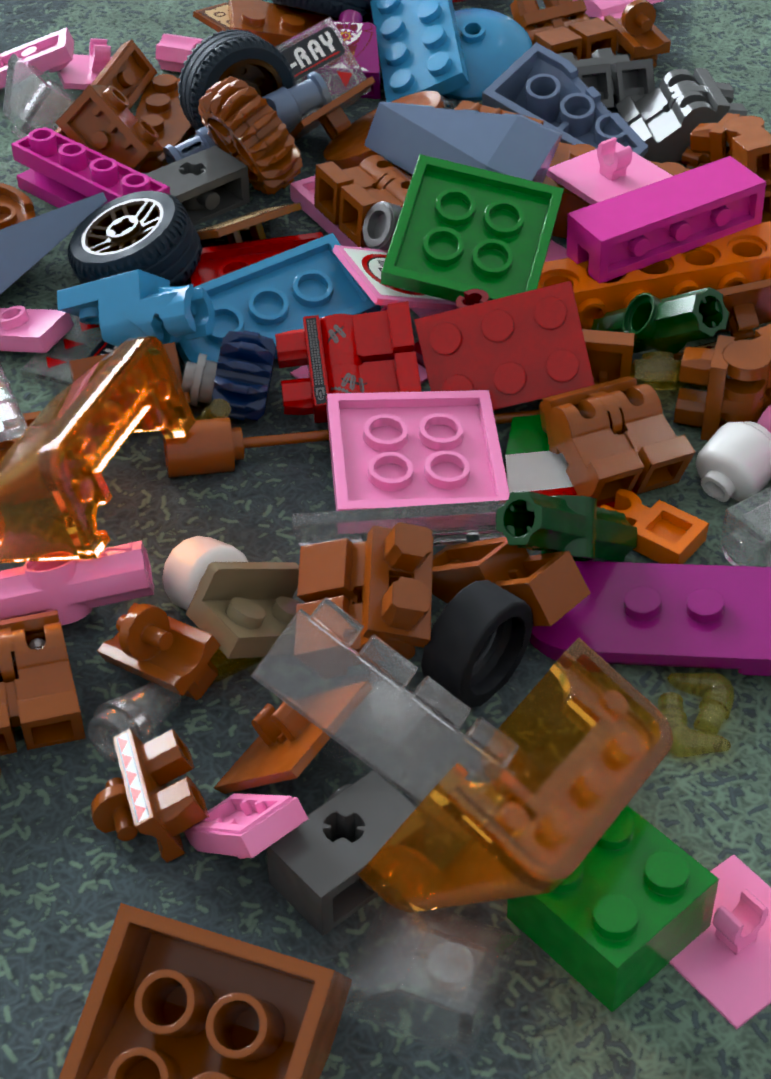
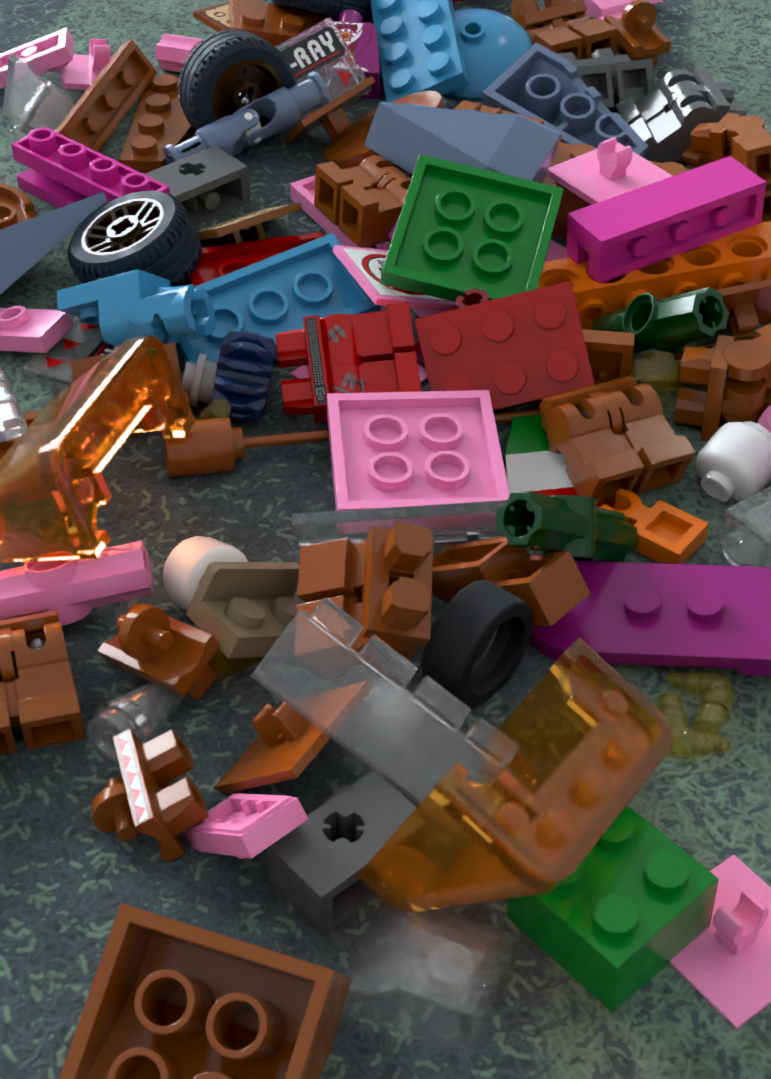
dark orange bracket [55,85,163,171] -> none
dark orange gear [198,76,303,195] -> none
flat silver tile [363,201,402,250] -> none

